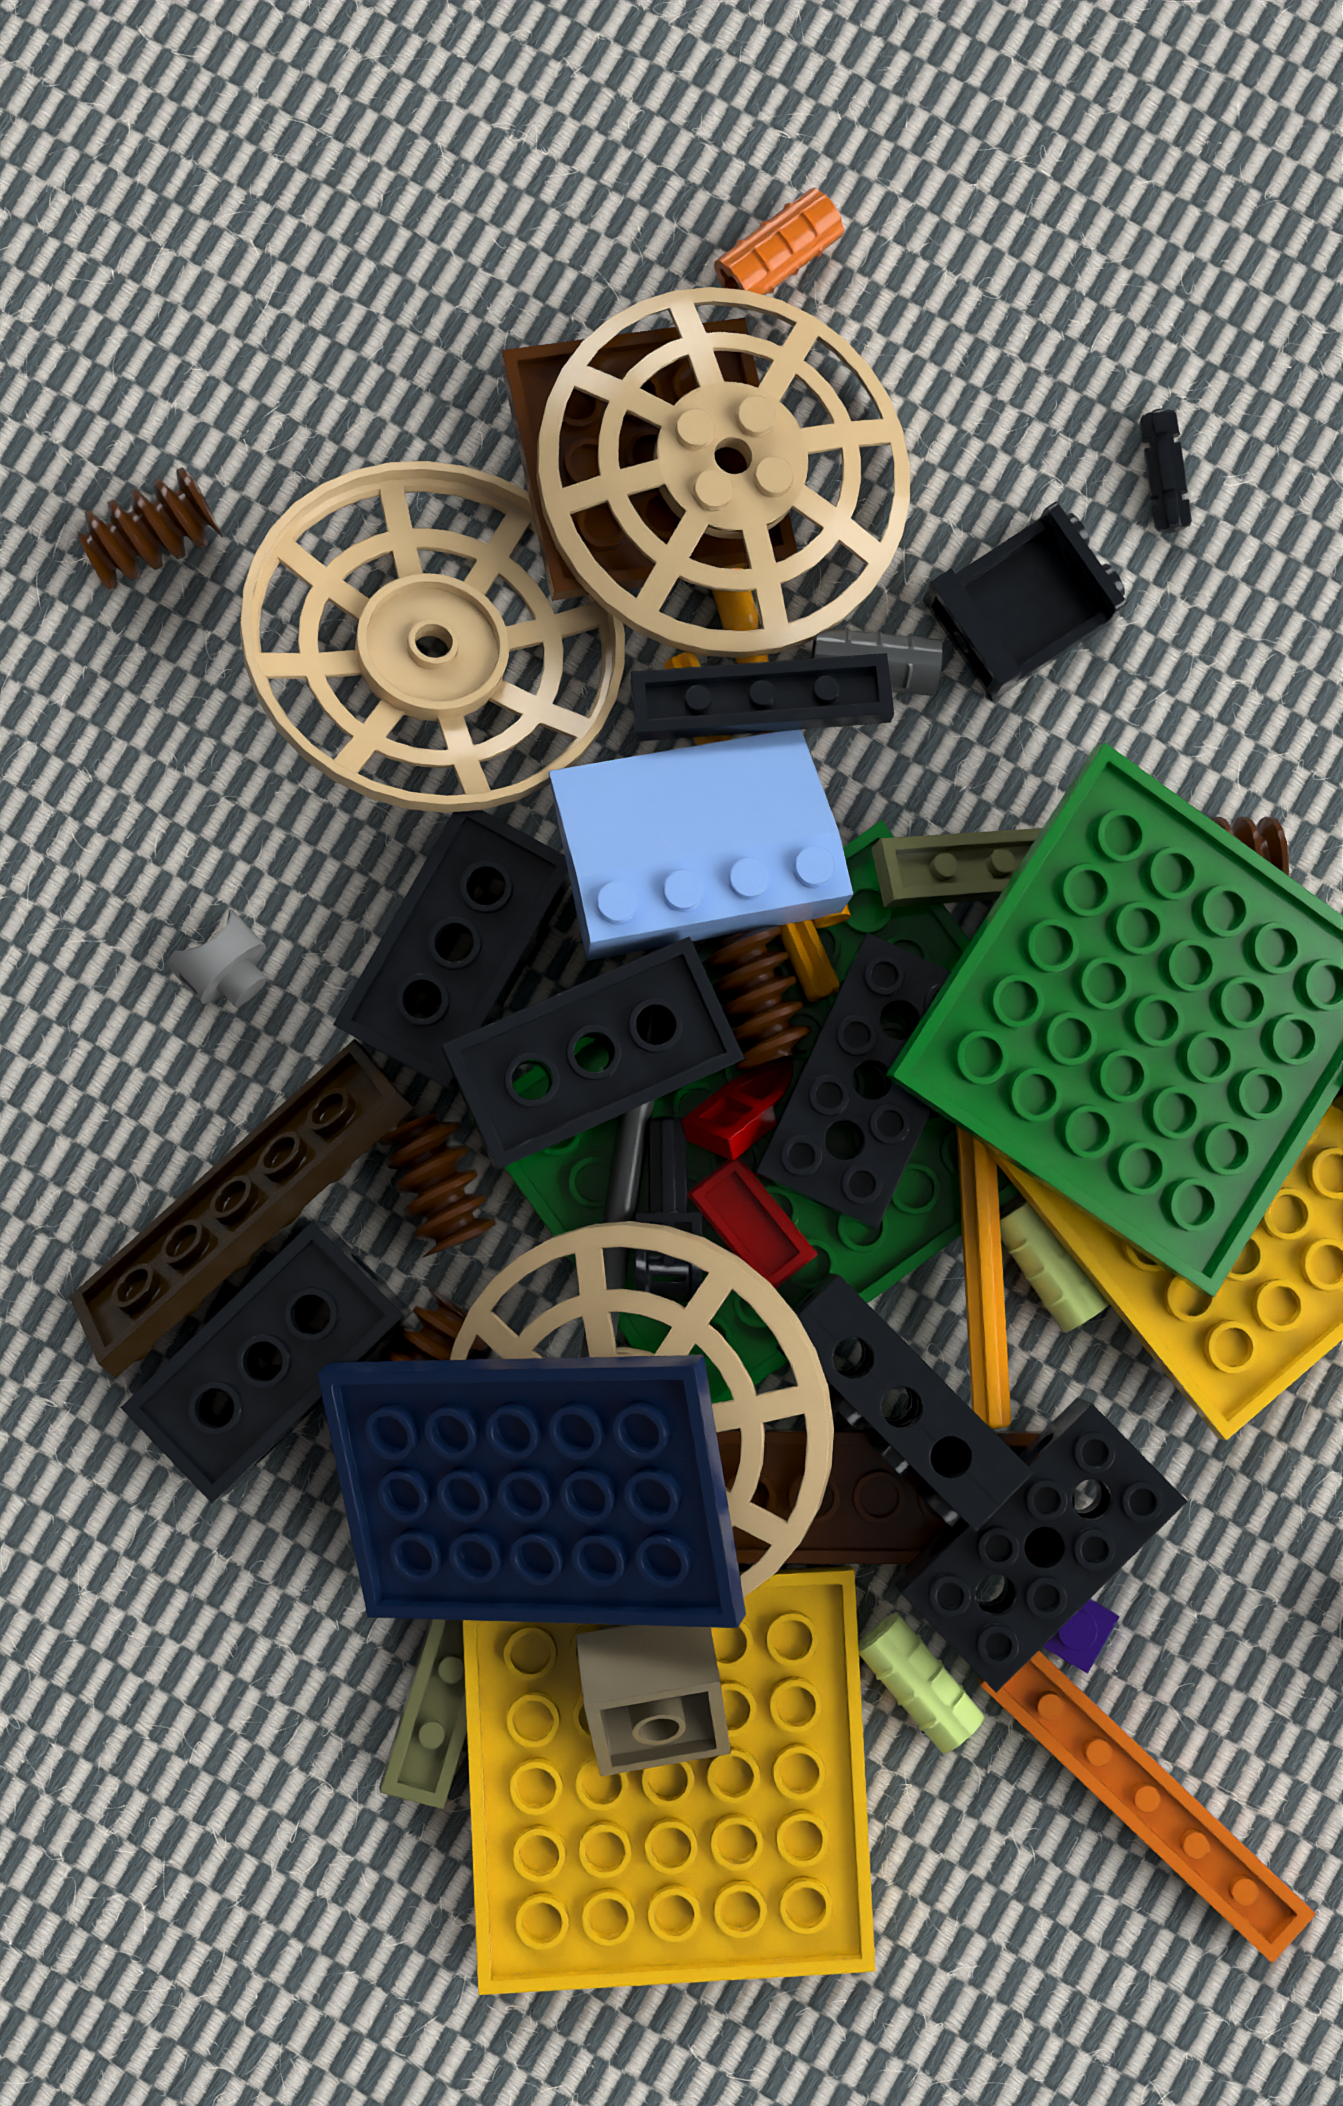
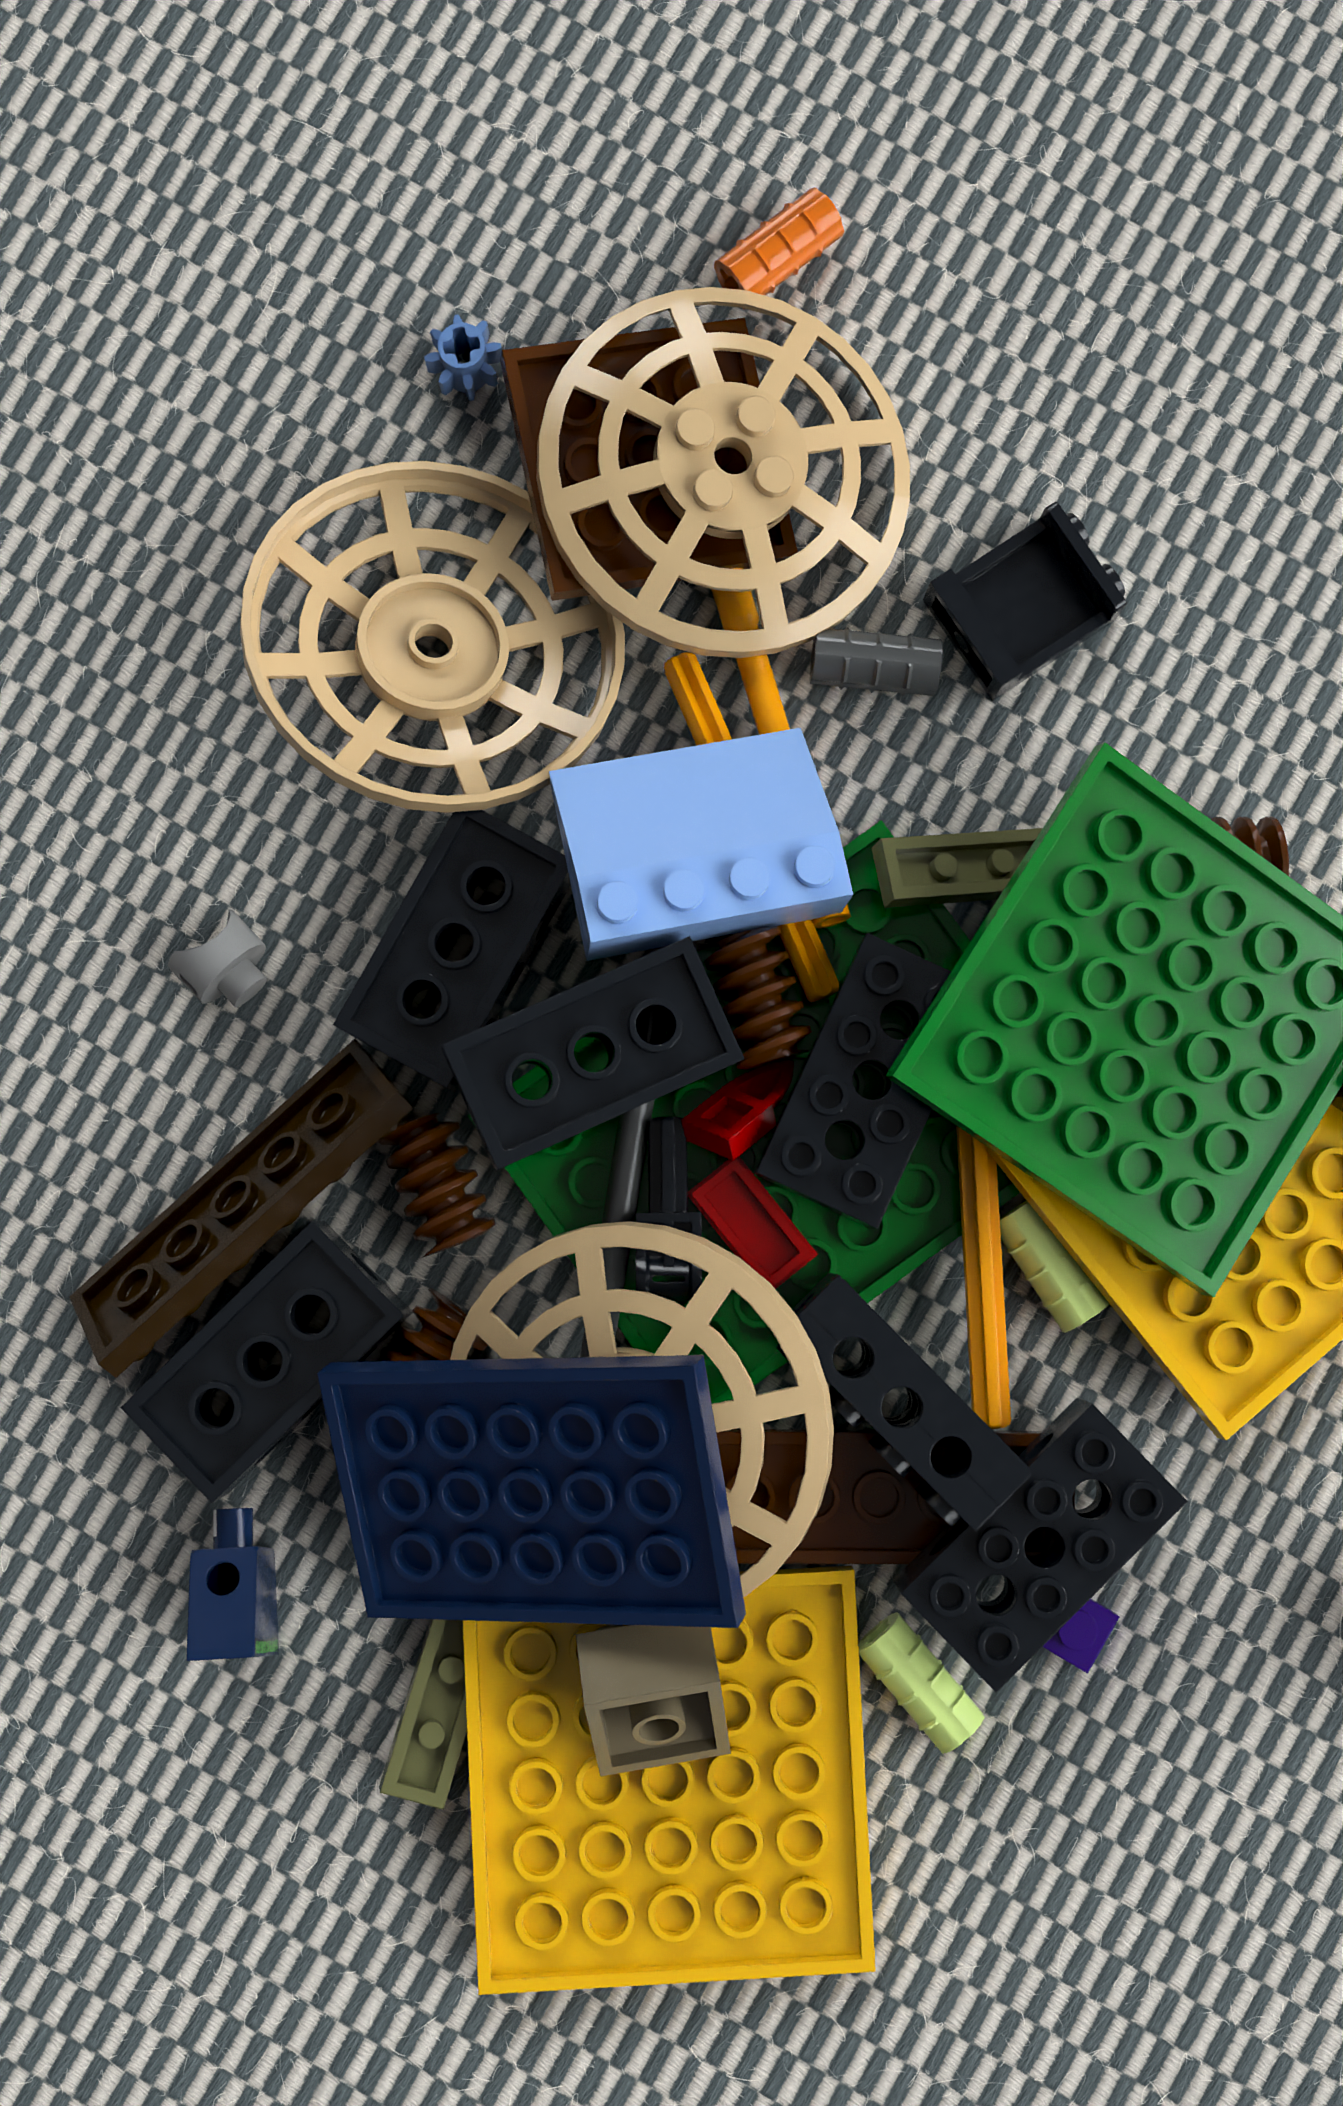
reddish brown piece [77,467,223,592] -> none
black plate [630,653,894,742] -> none
orange plate [977,1650,1316,1963] -> none
black axle [1140,408,1192,533] -> none
none -> dark blue torso [187,1508,279,1661]
none -> medium blue gear [424,315,502,401]

